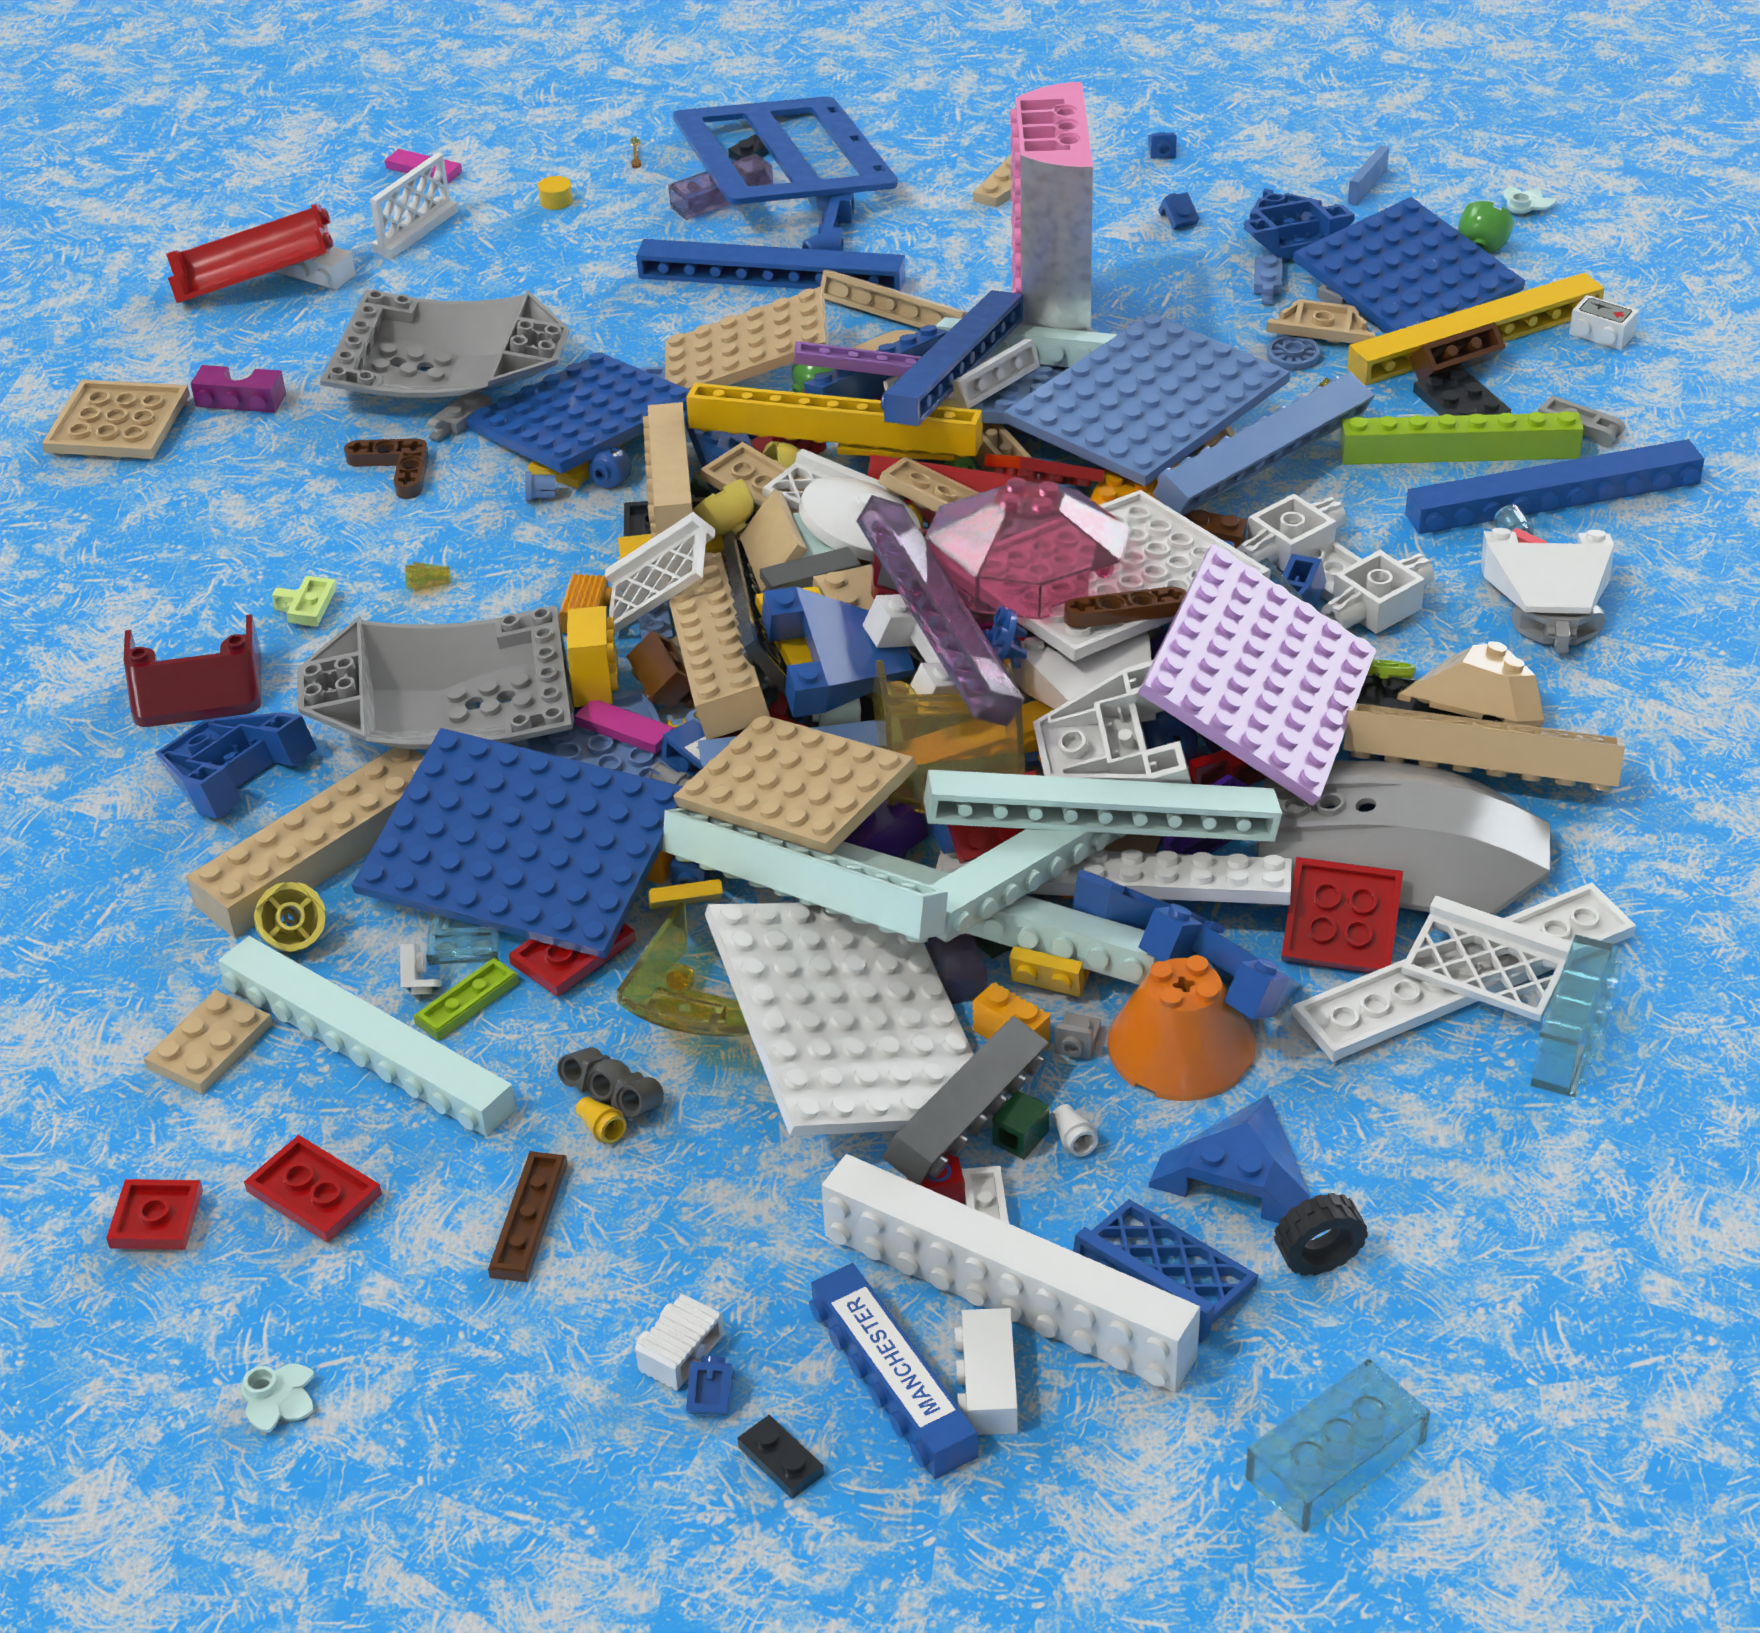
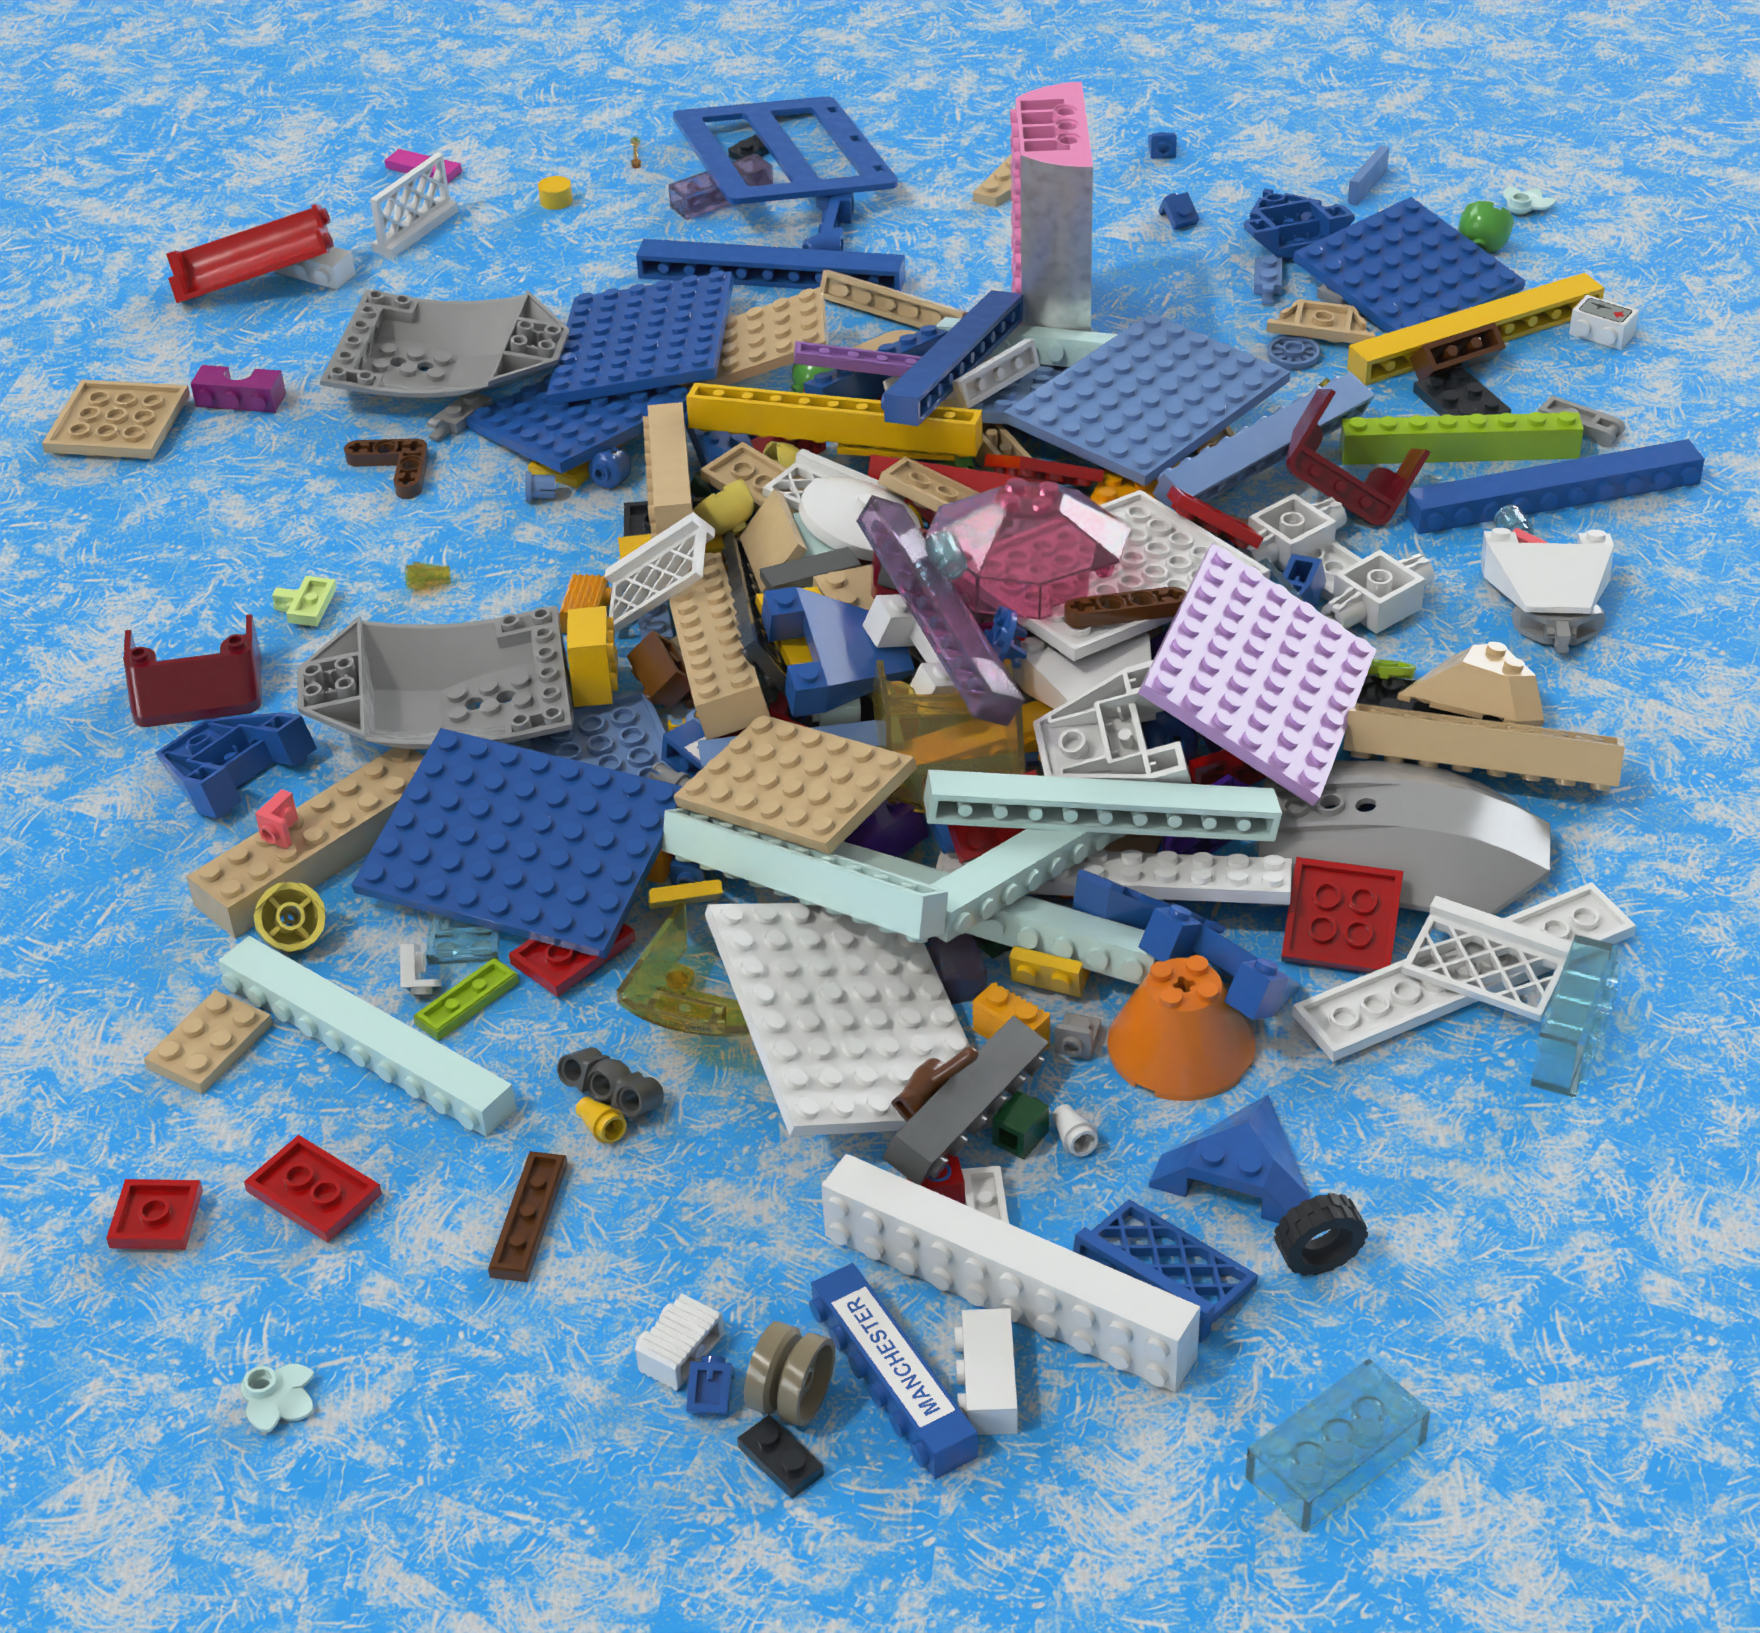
dark pink tile [574,700,674,754] -> none
none -> coral bracket [255,789,298,849]
none -> blue plate [546,271,734,405]
none -> dark tan wheel [744,1321,835,1426]
none -> reddish brown piece [892,1047,978,1122]
none -> clear light blue brick [925,531,967,580]
none -> red plate [1167,485,1264,549]
none -> dark red windscreen [1286,389,1431,525]

